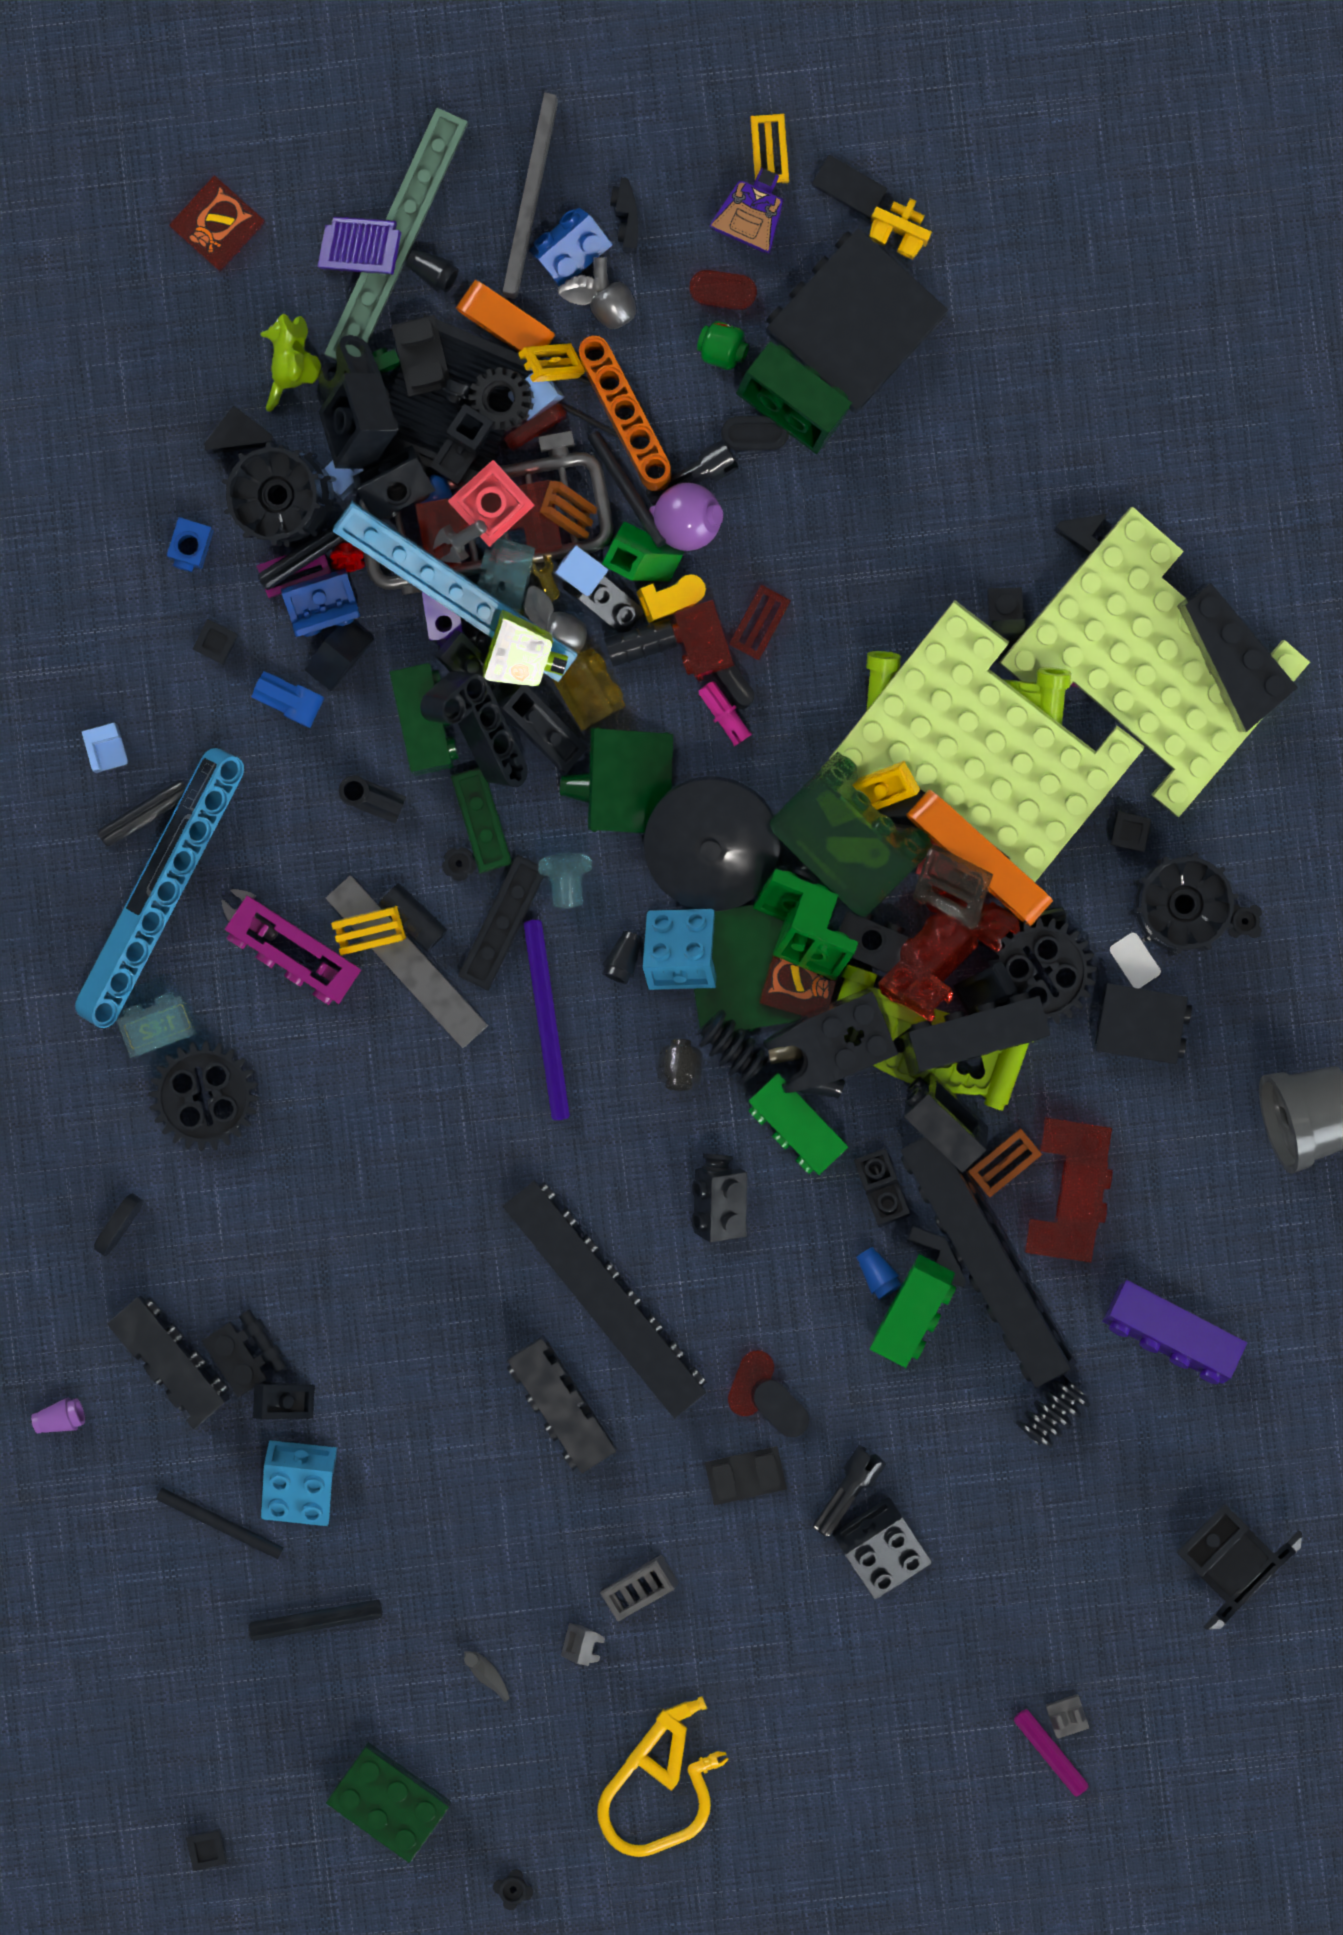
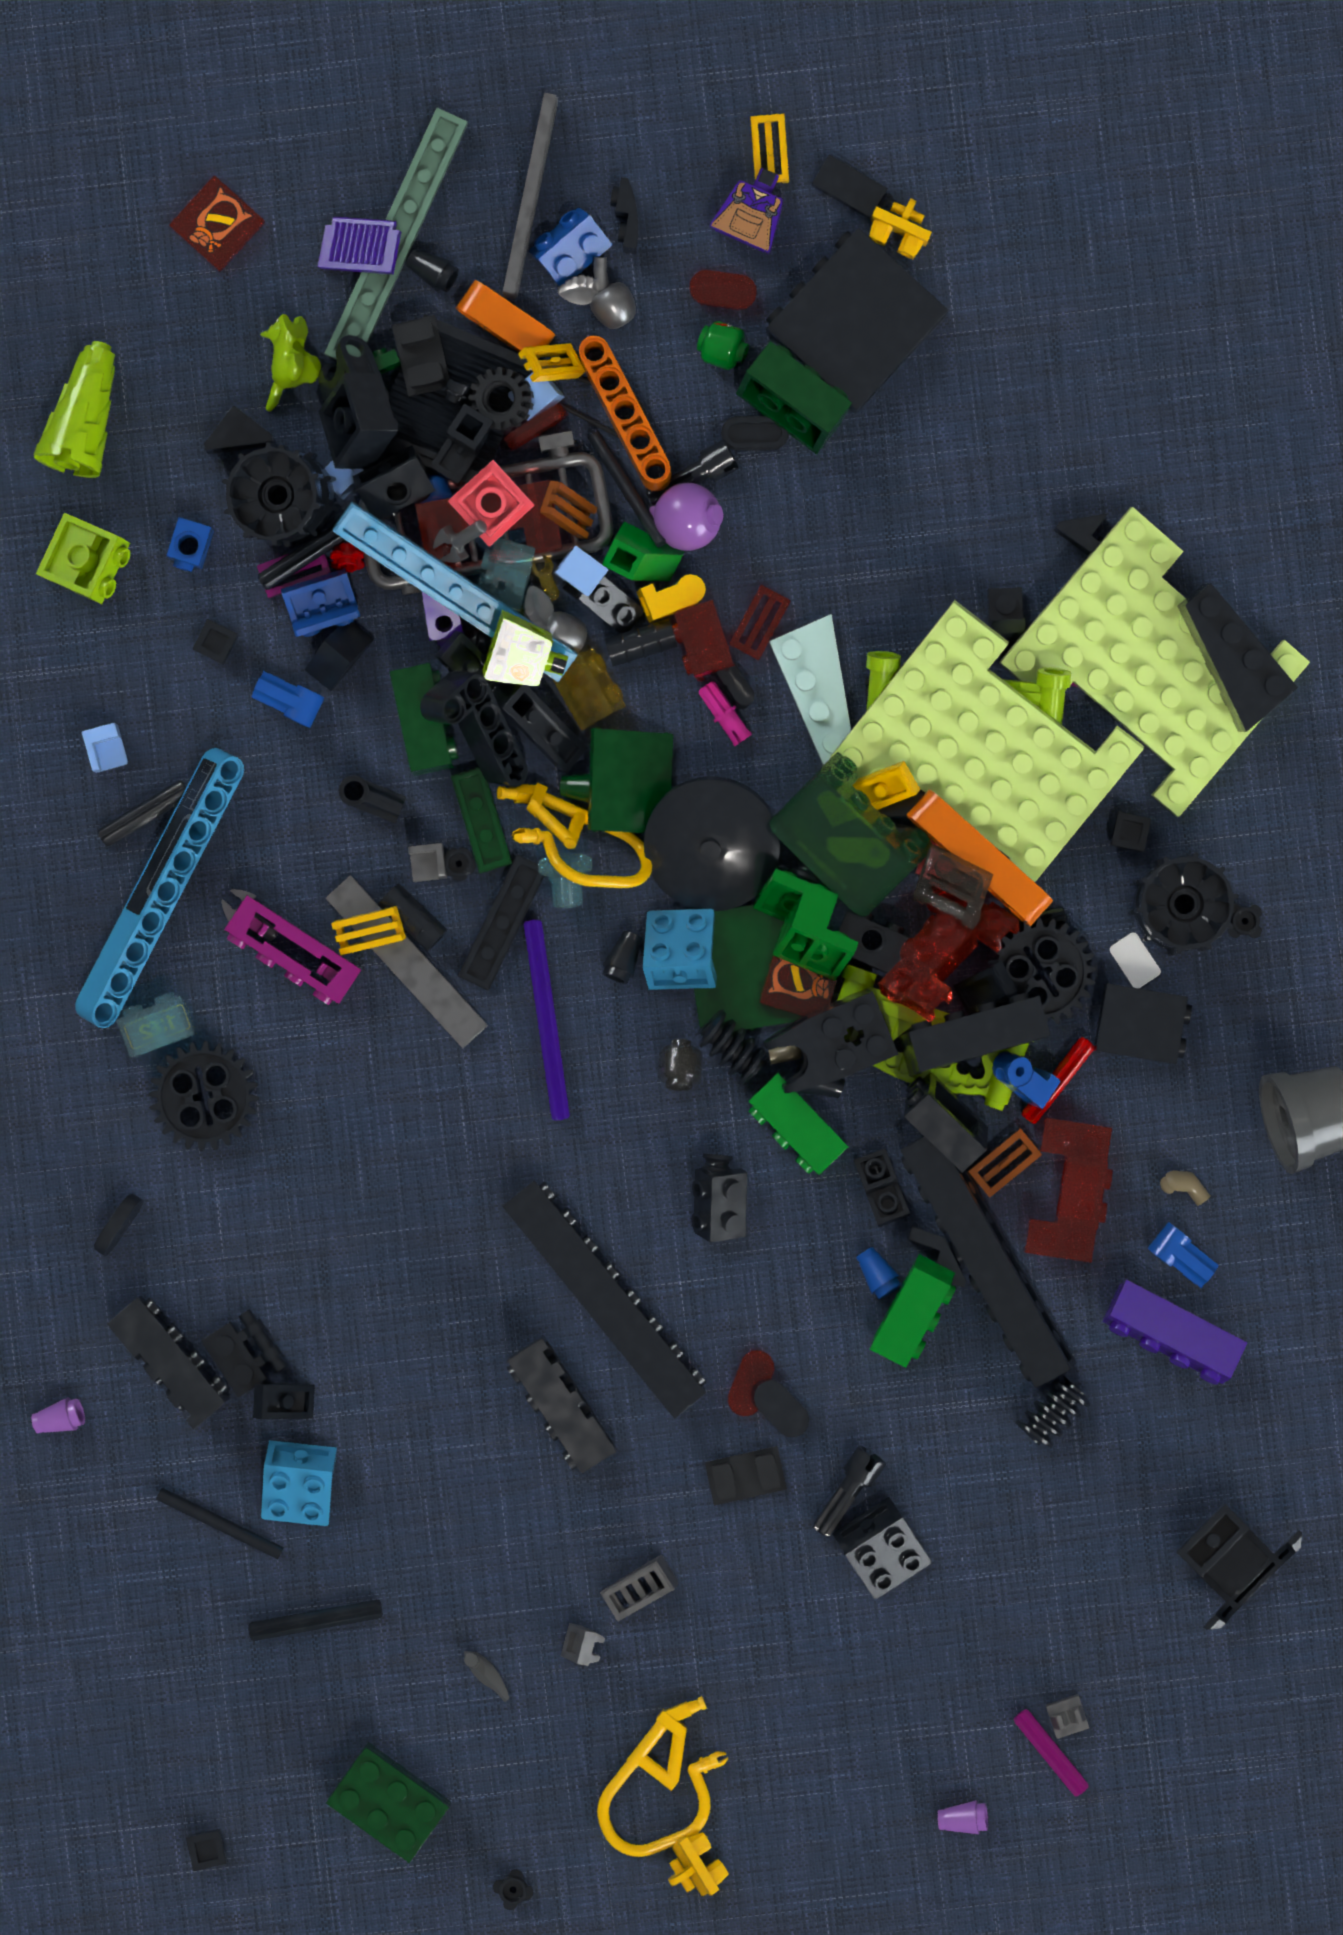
none -> lime cone [33,341,115,478]
none -> lime plate [36,513,130,604]
none -> flat silver panel [408,843,447,882]
none -> yellow piece [497,783,652,888]
none -> yellow hips [668,1832,729,1896]
none -> light aqua wing [769,614,851,766]
none -> medium lavender cone [938,1800,988,1835]
none -> blue leg [992,1051,1061,1109]
none -> red axle [1021,1037,1095,1124]
none -> blue piece [1147,1222,1219,1288]
none -> dark tan arm [1160,1170,1211,1206]

